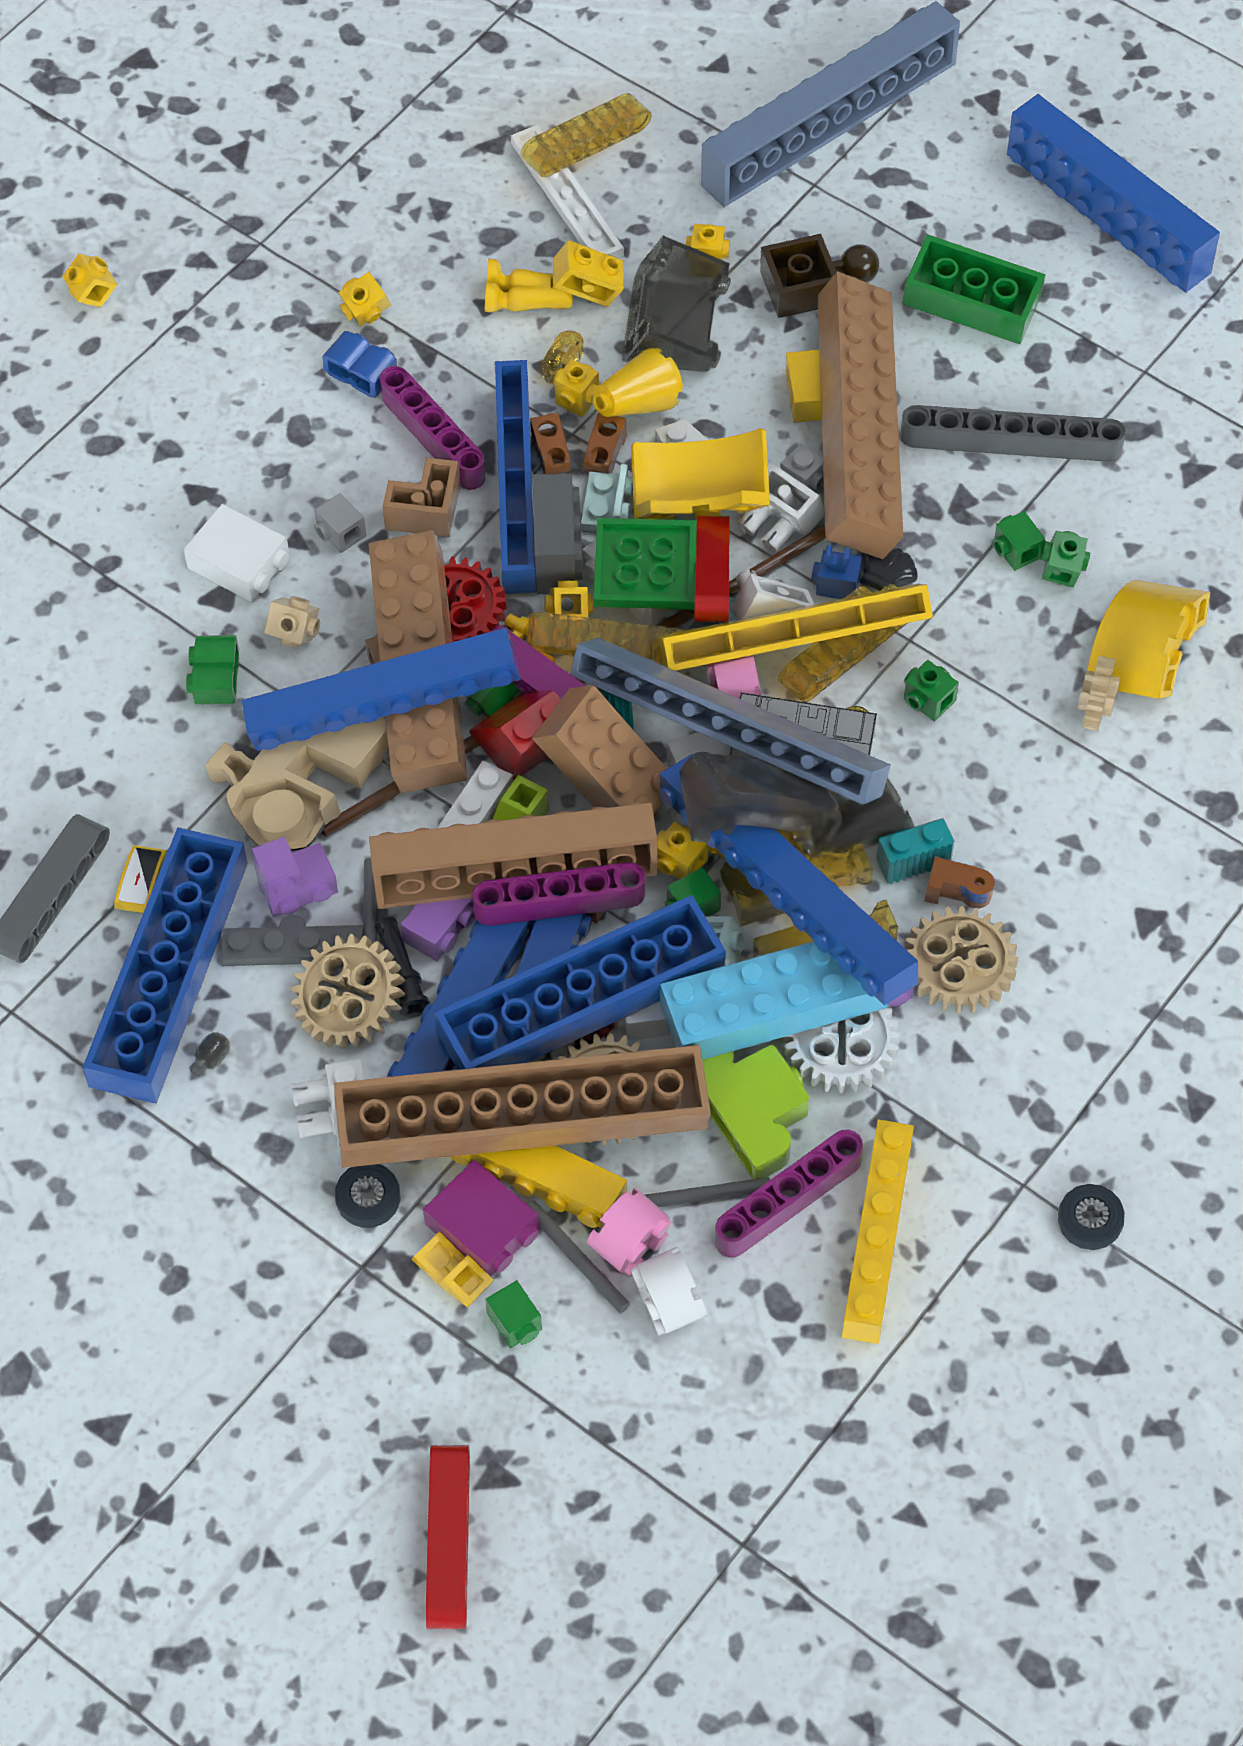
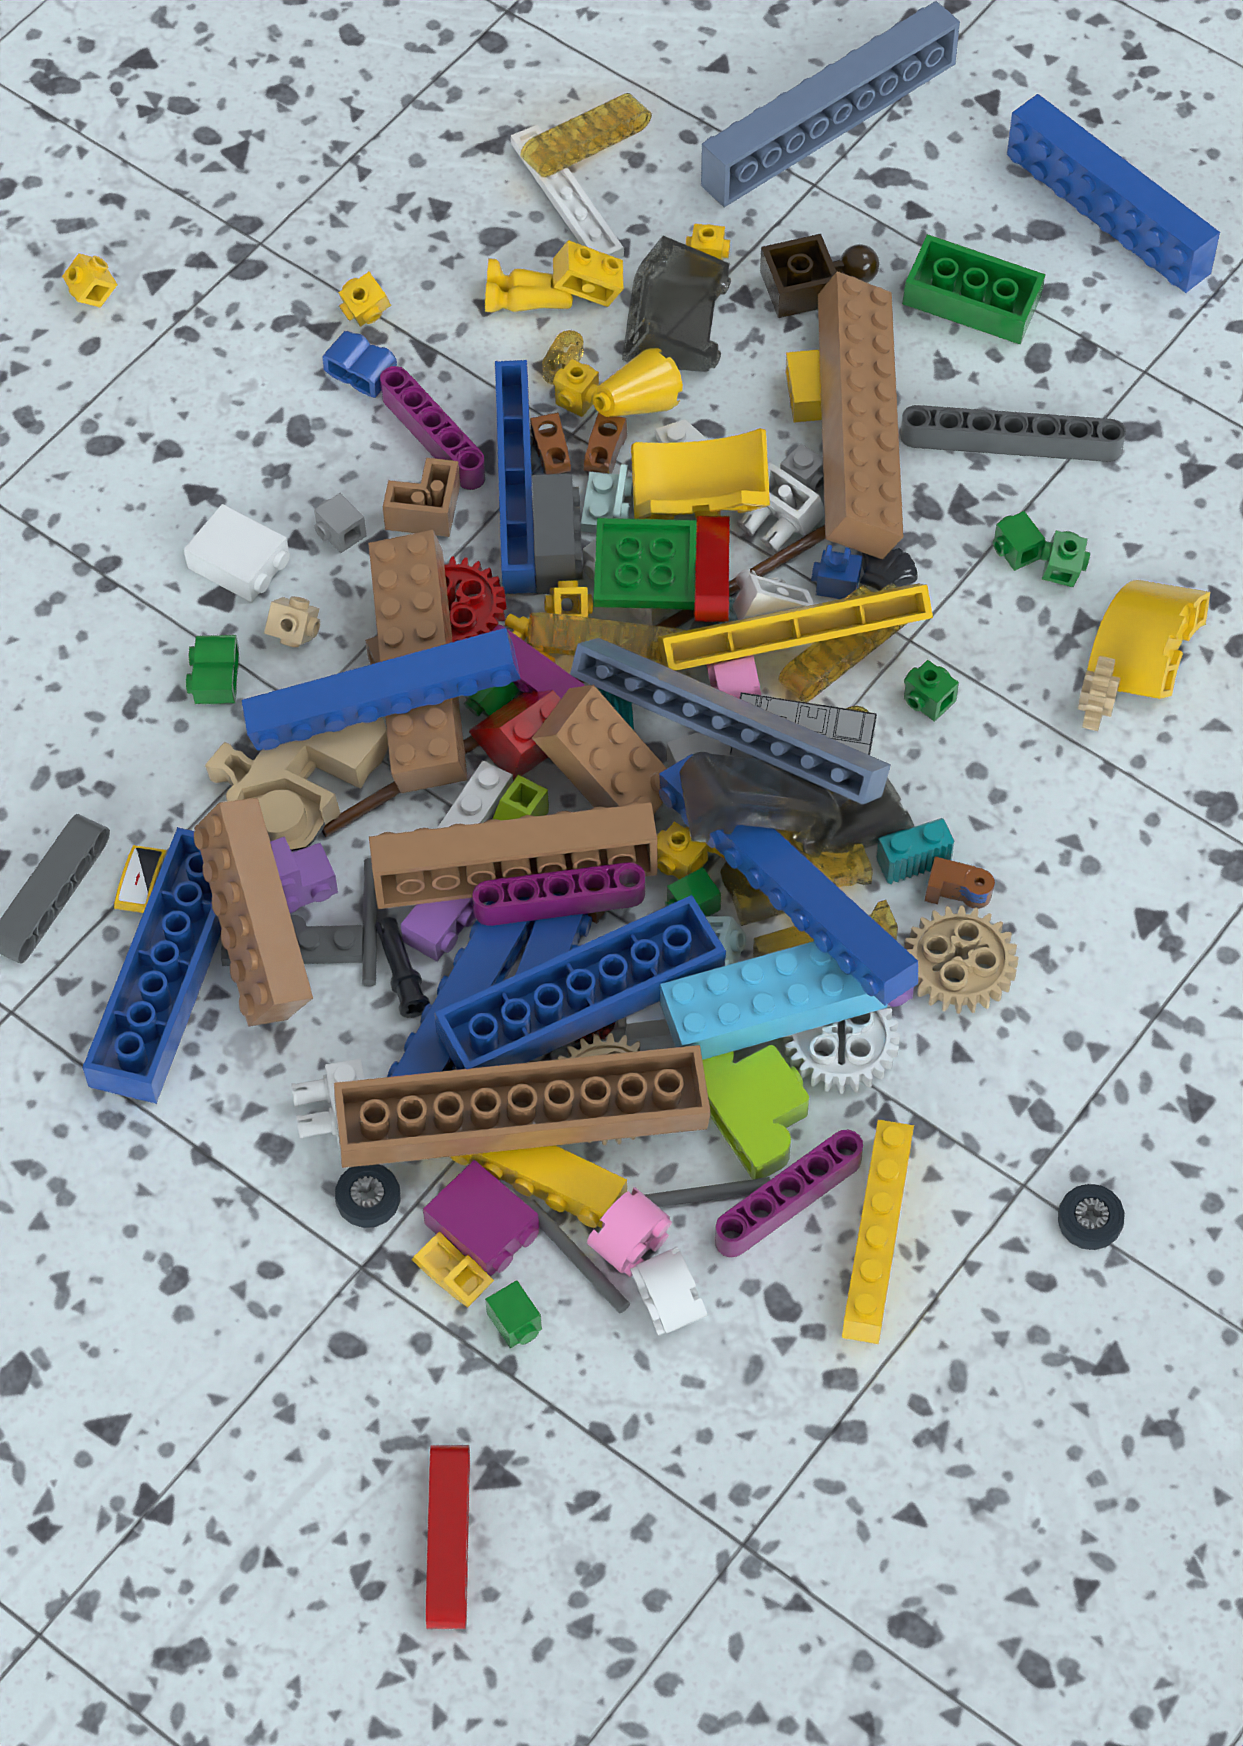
clear smoke cylinder [189,1032,230,1077] -> none
tan gear [291,934,405,1049] -> none
none -> medium nougat brick [194,798,313,1027]

